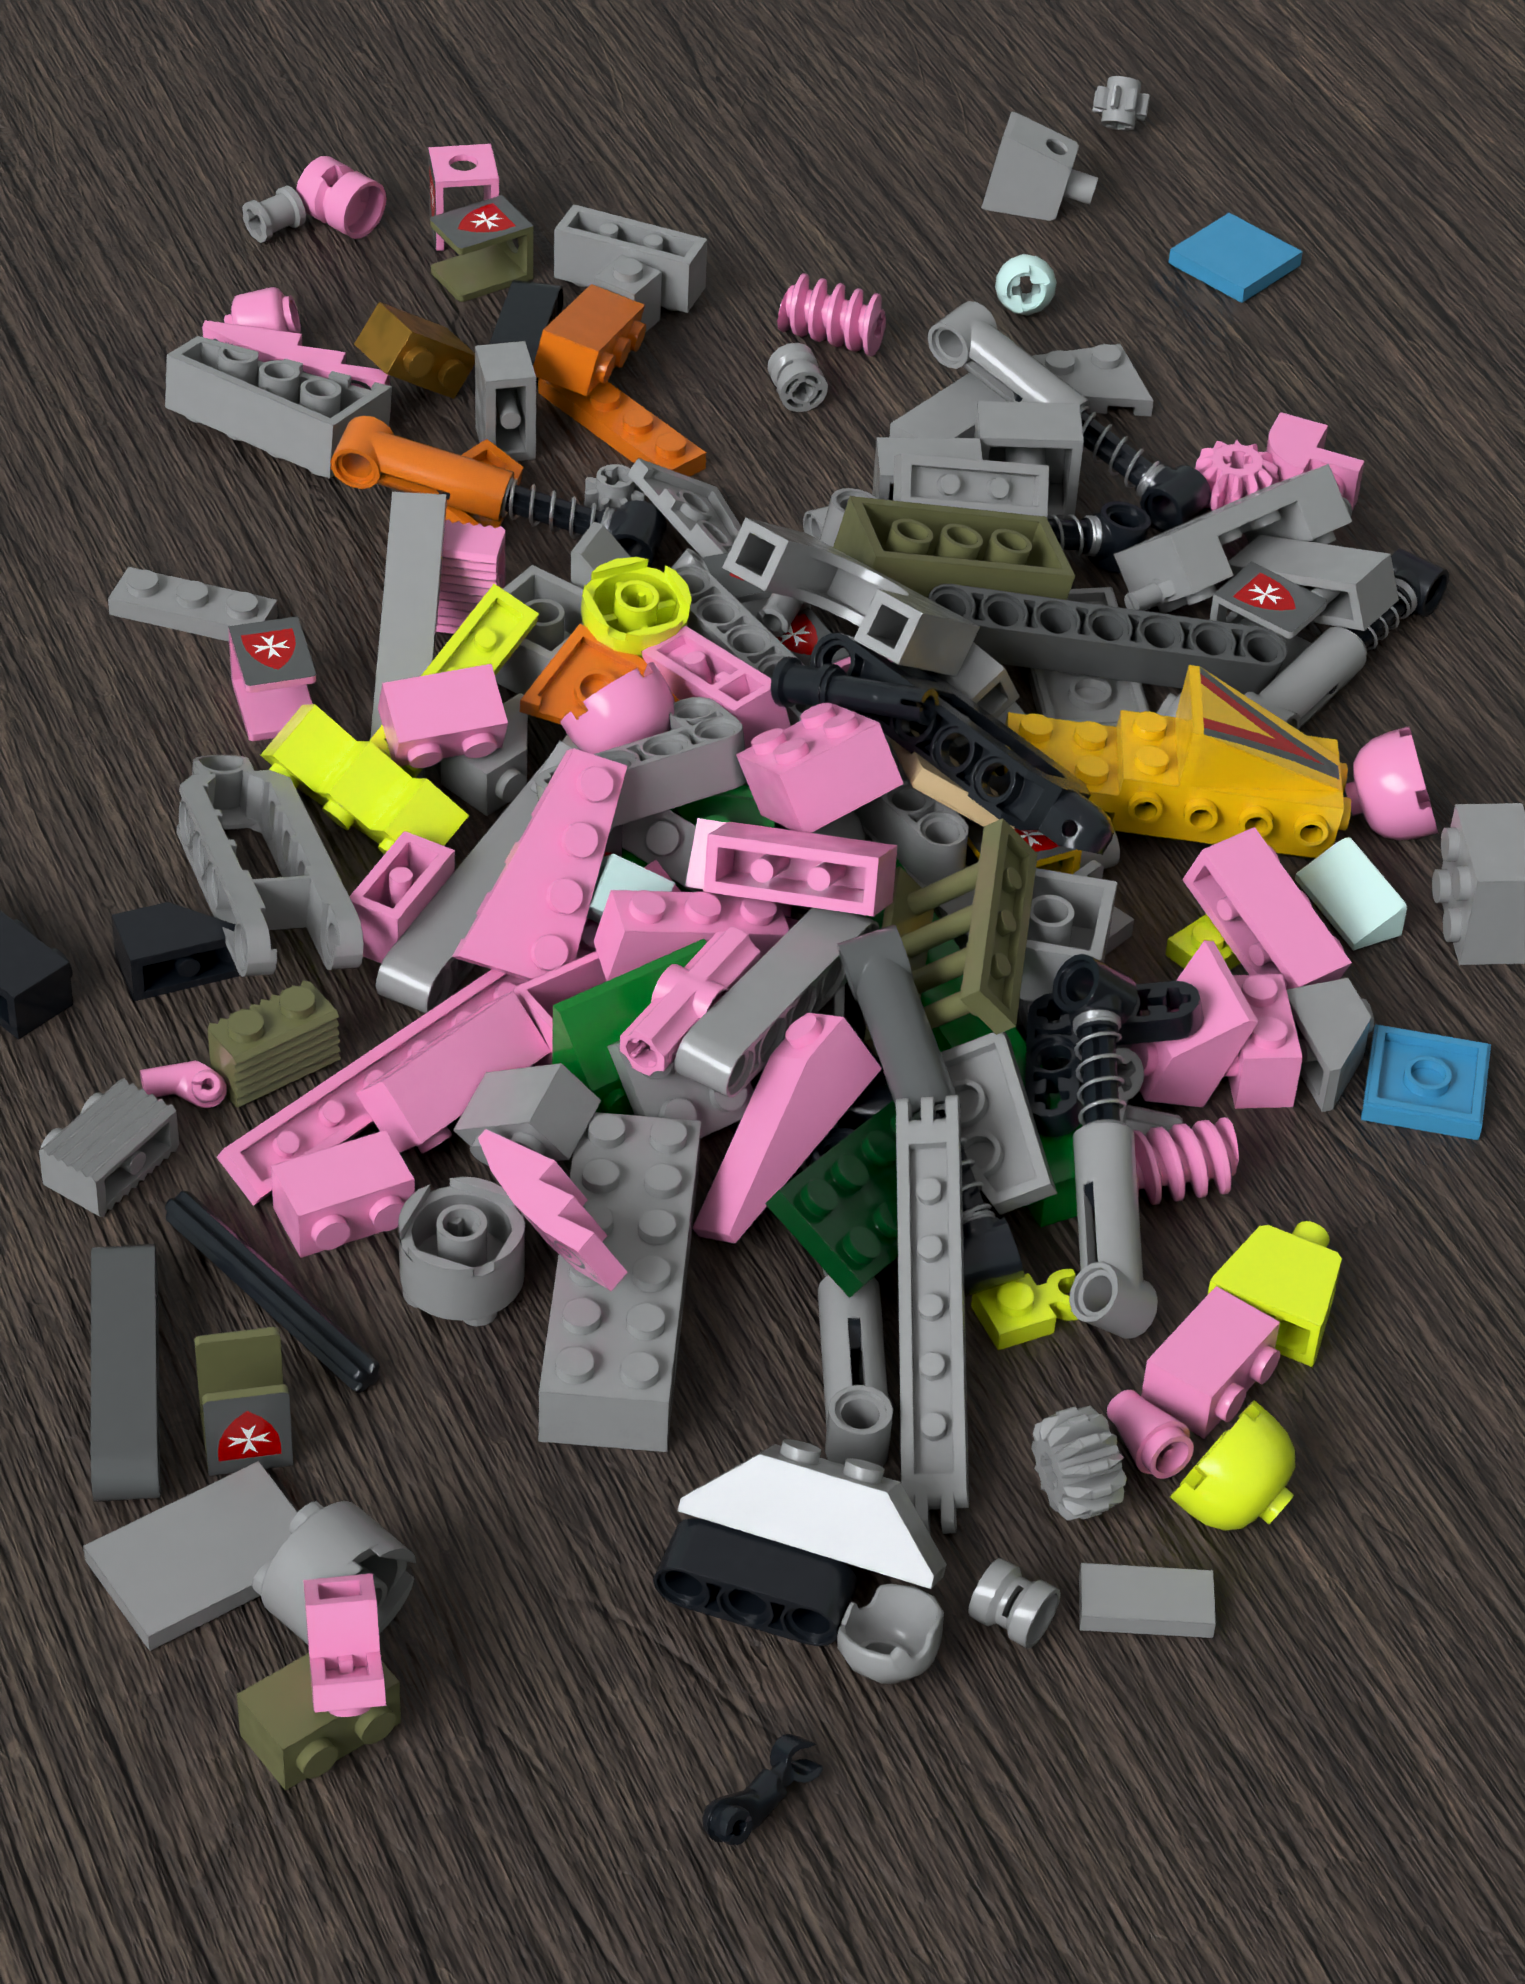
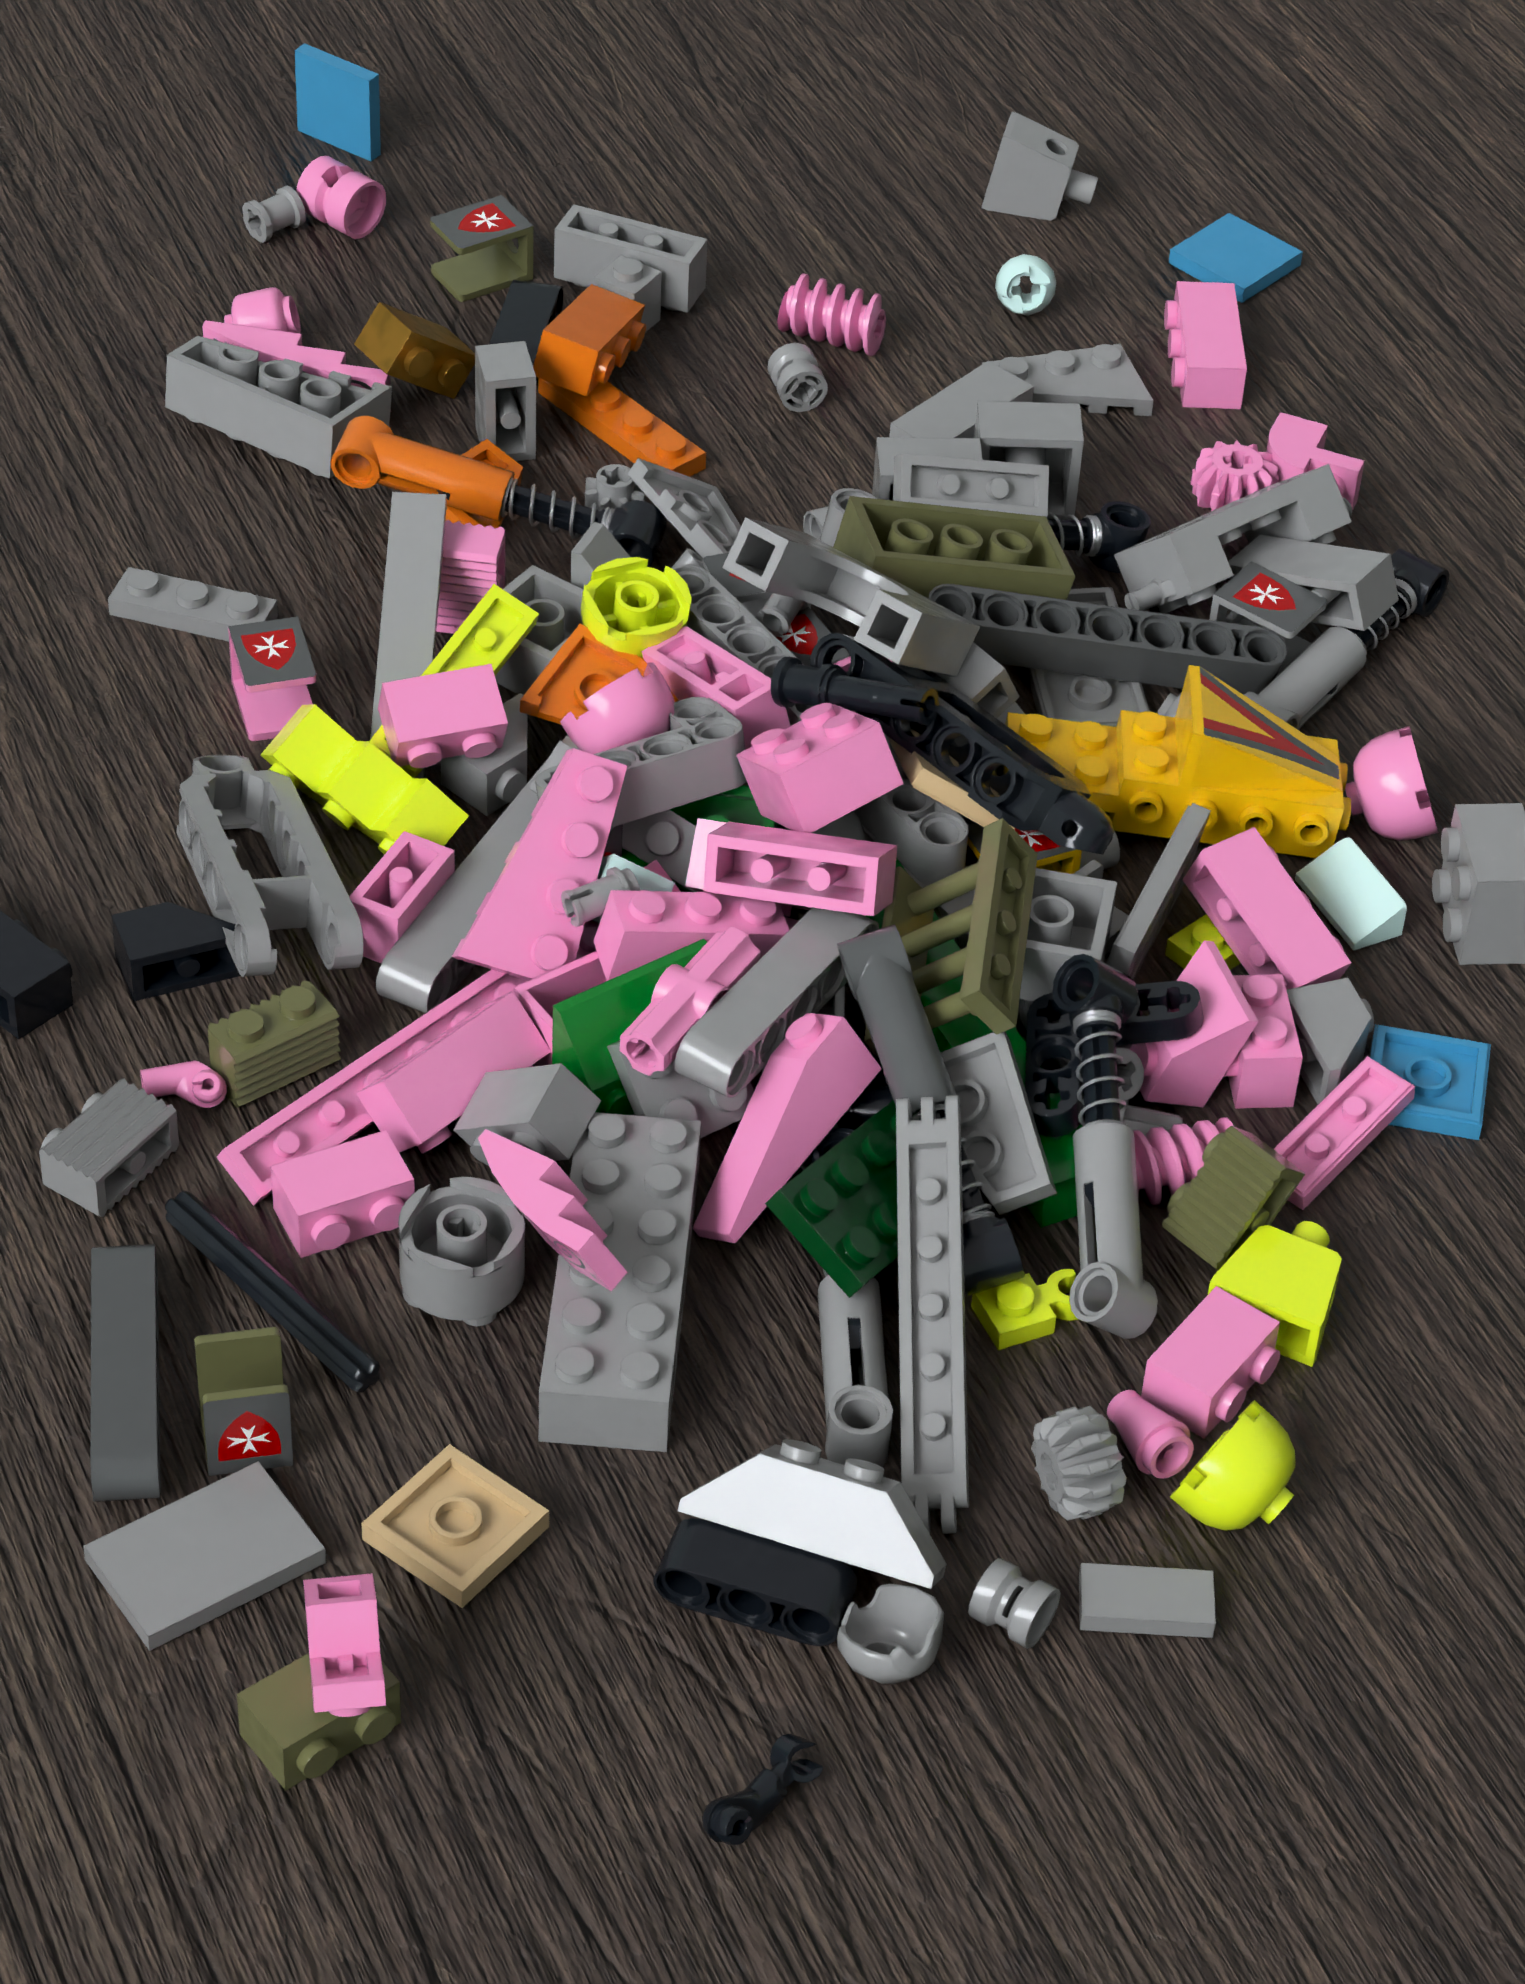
light grey brick [252,1501,416,1645] -> none
bright pink piece [428,144,499,251] -> none
piece [928,301,1211,533] -> none
light grey gear [1092,76,1150,131] -> none
none -> dark azure tile [295,43,381,161]
none -> tan plate [361,1444,549,1608]
none -> light grey pin [561,867,640,927]
none -> light grey tile [1107,803,1211,980]
none -> olive brick [1162,1126,1305,1270]
none -> bright pink brick [1164,281,1247,409]
none -> bright pink tile [1274,1056,1415,1210]

